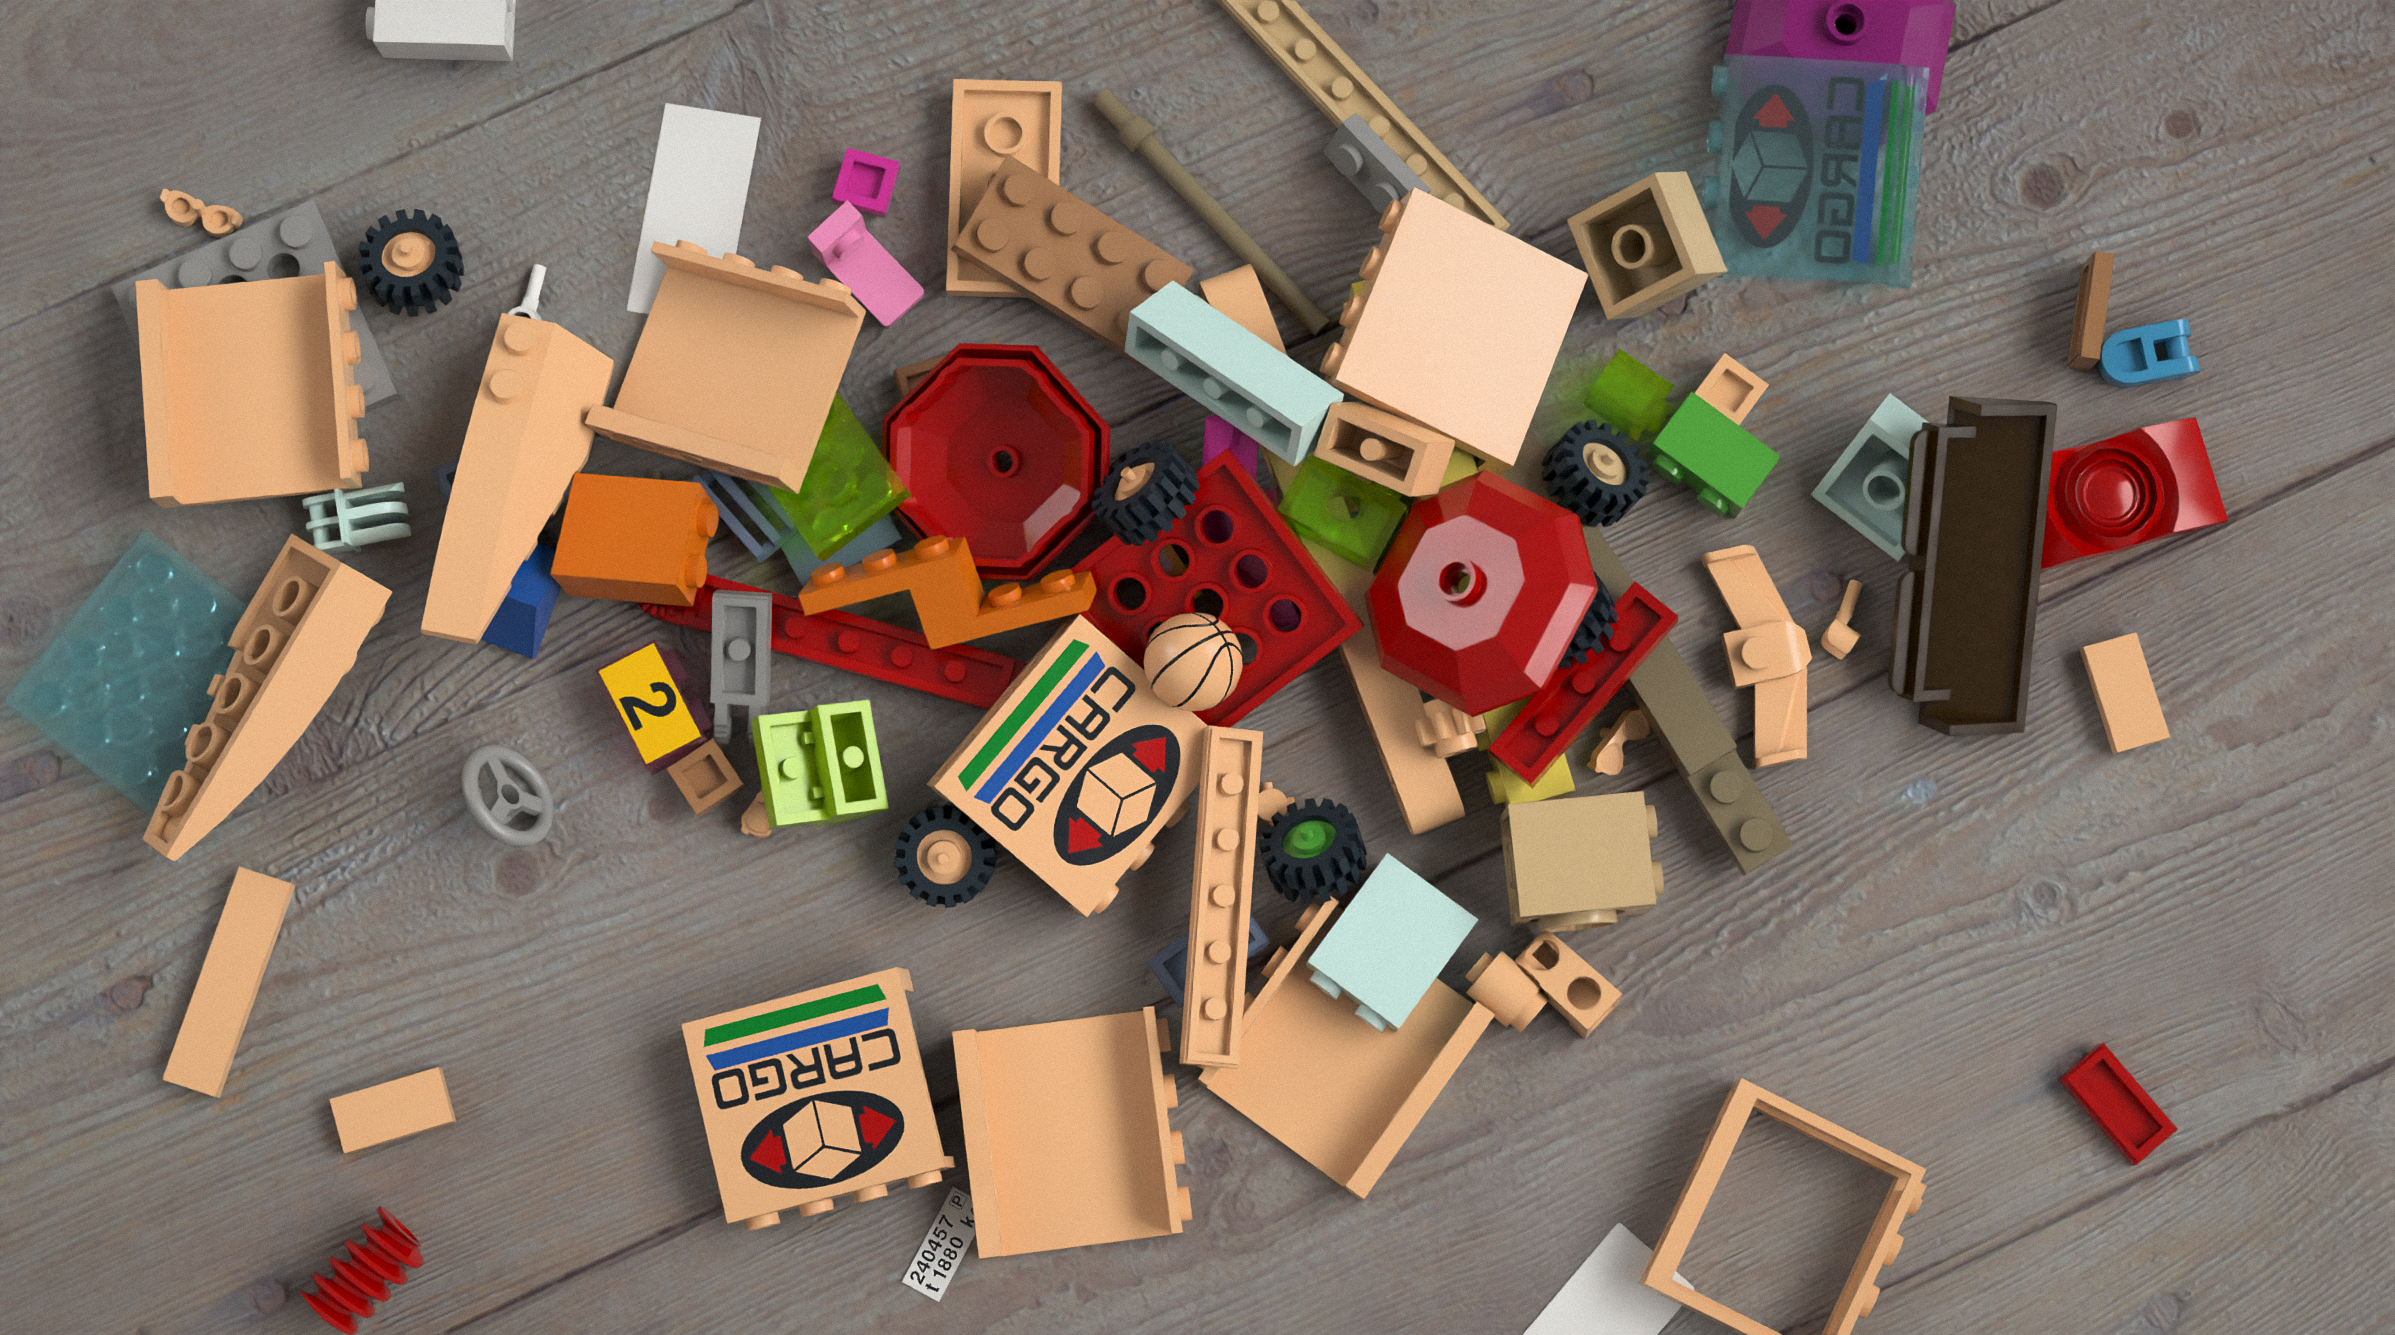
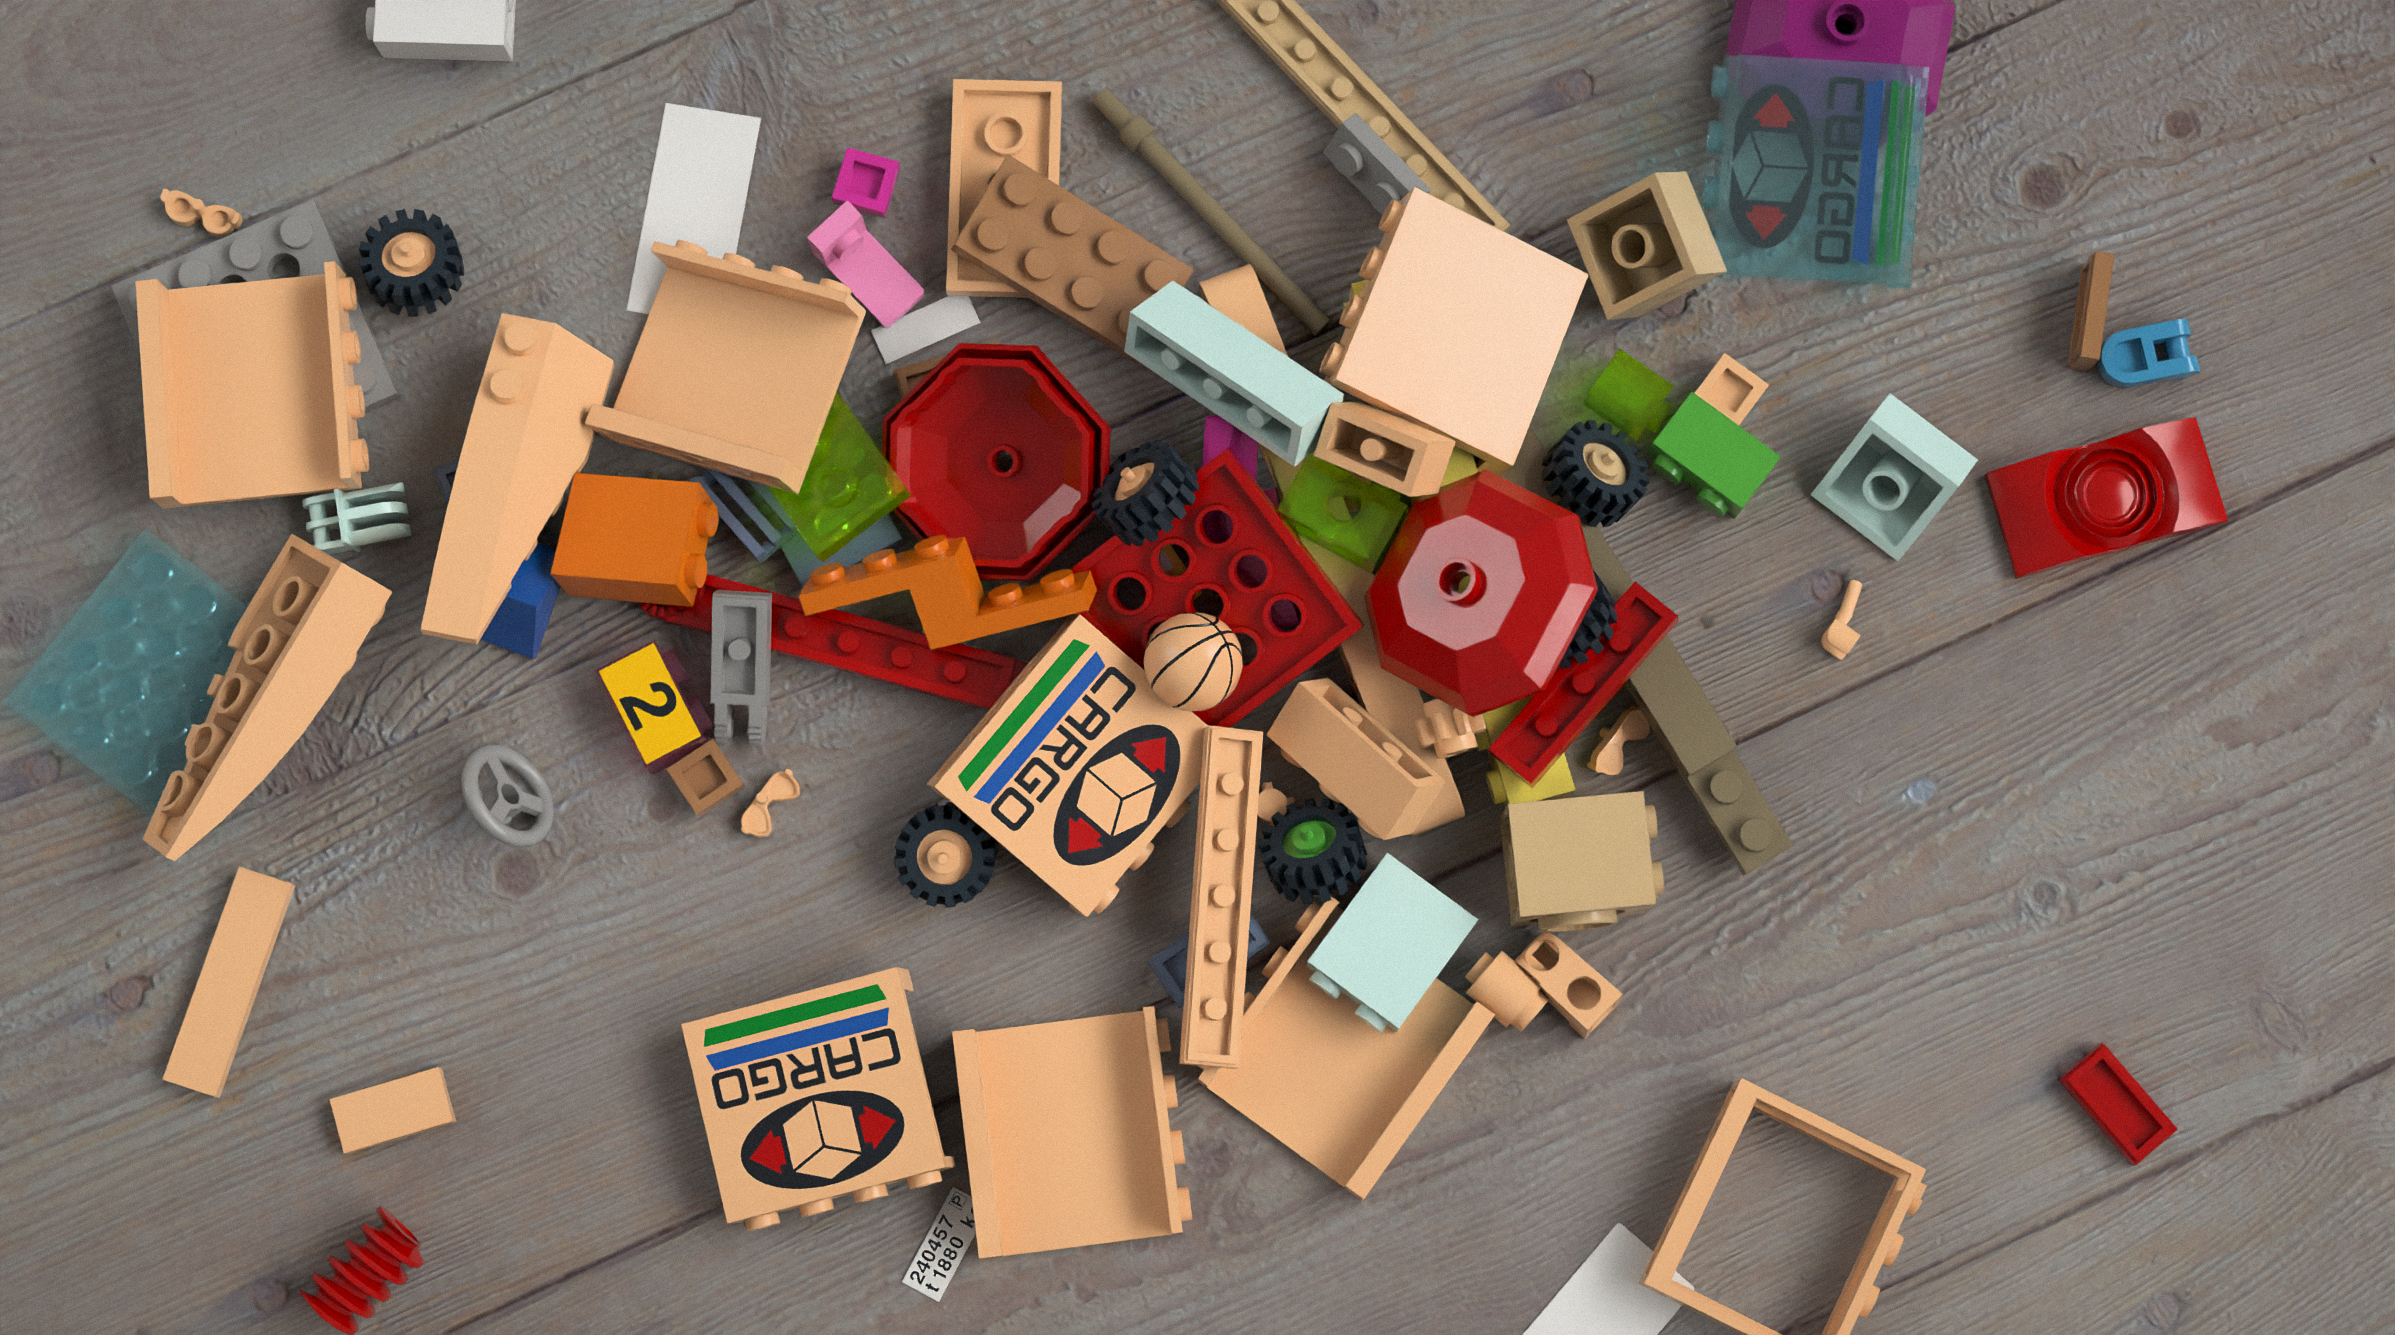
white hand [507,264,547,321] -> none
lime brick [751,700,889,830] -> none
light nougat plate [1701,545,1812,770] -> none
dark brown slope [1888,396,2057,736] -> none
light nougat tile [2080,632,2170,755] -> none
none -> white sticker [871,296,981,364]
none -> light nougat brick [1266,678,1446,840]

